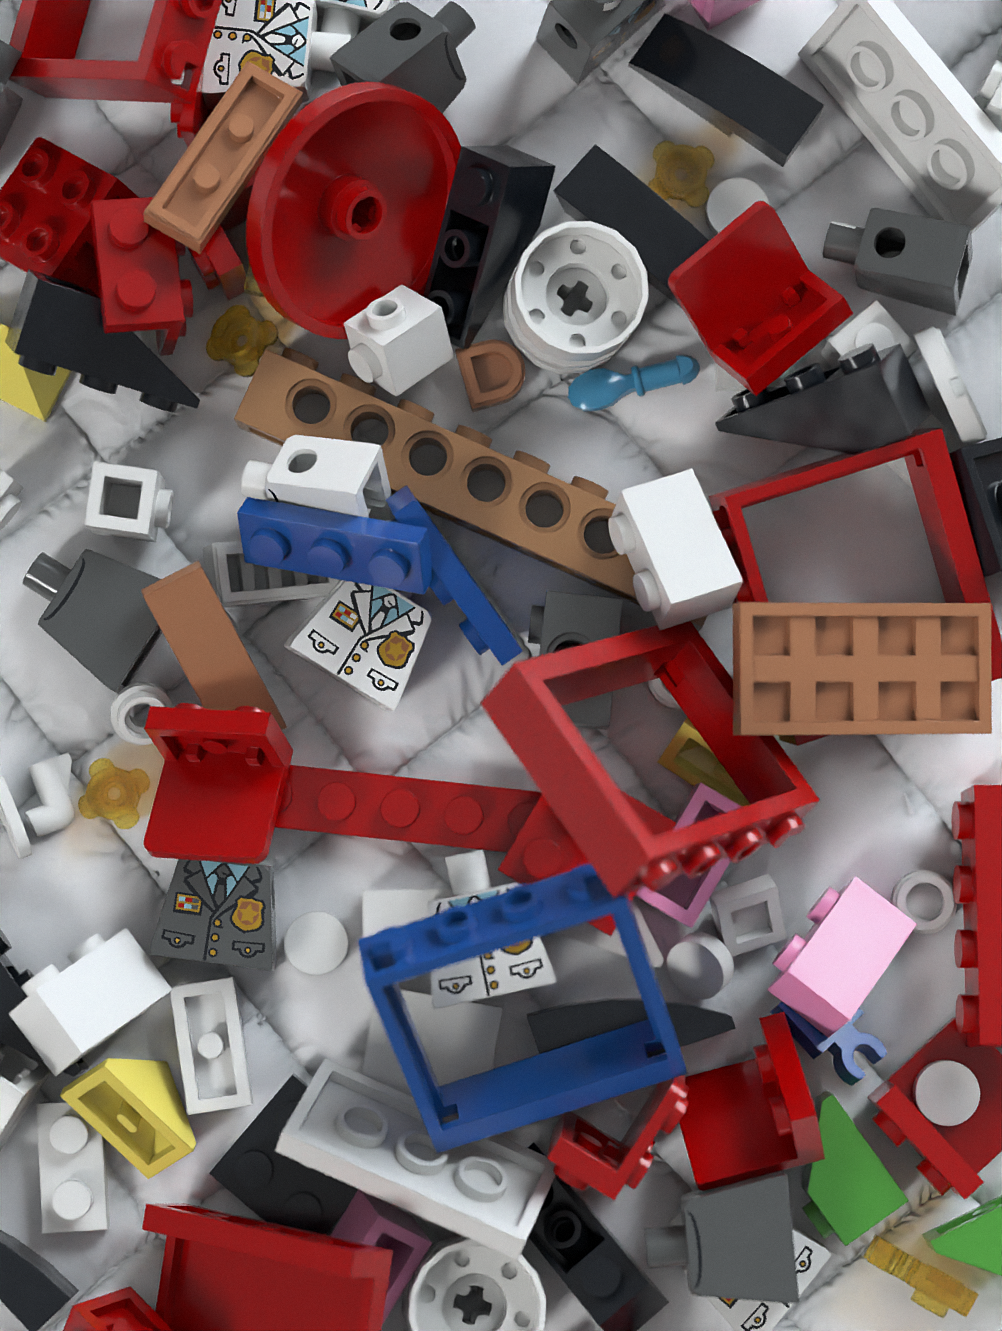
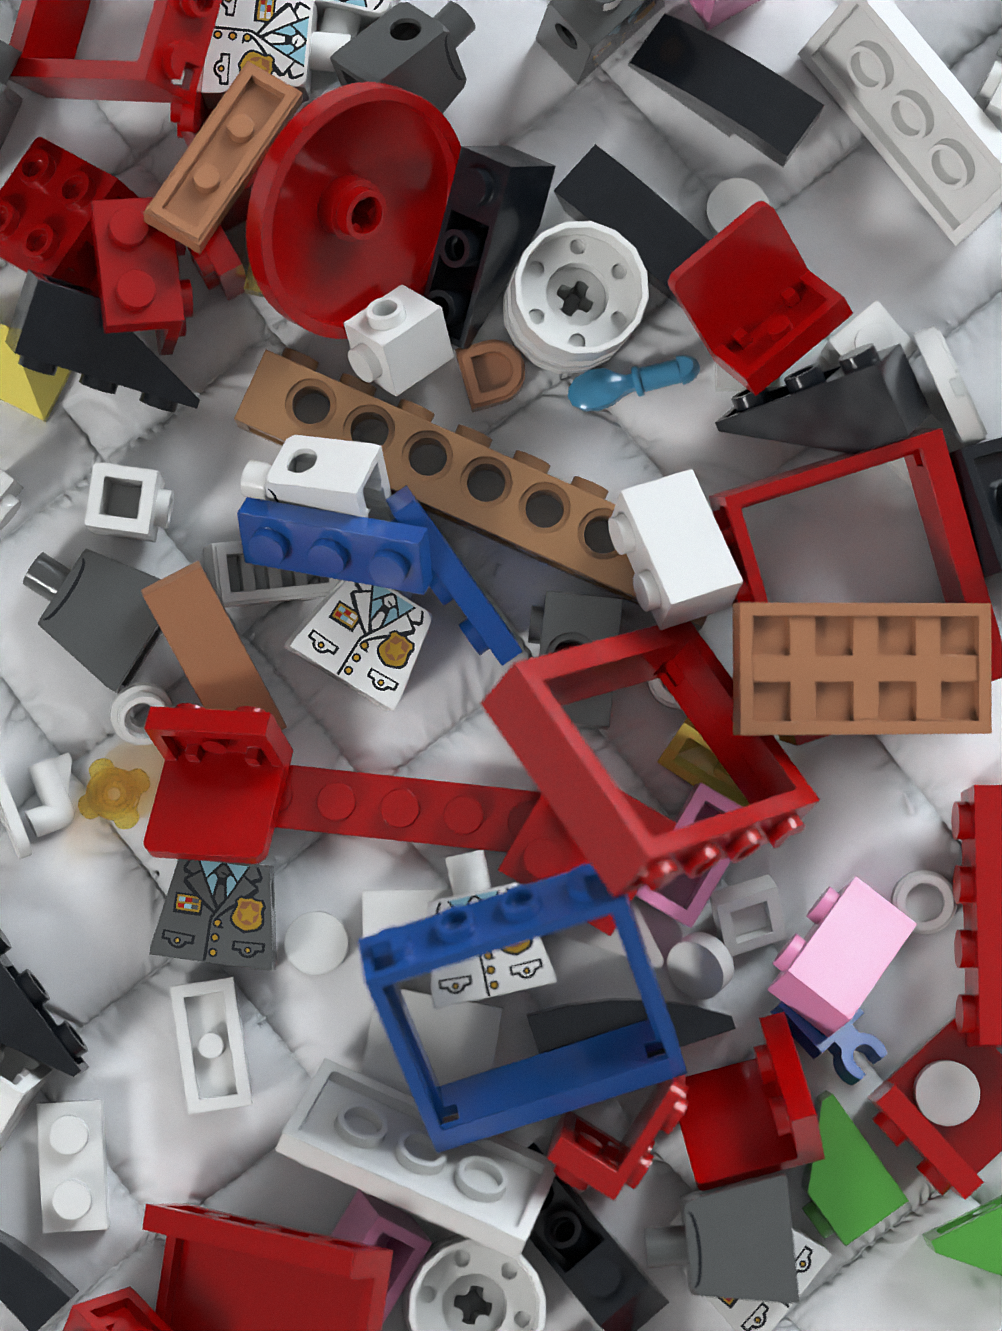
white brick [9,928,172,1077] -> none
light yellow slope [60,1058,196,1179] -> none
clear yellow plate [206,304,279,377] -> none
black plate [209,1073,358,1235] -> none
clear yellow plate [648,141,714,208] -> none
dark grey torso [822,208,973,316] -> none
clear yellow plate [863,1234,979,1318] -> none

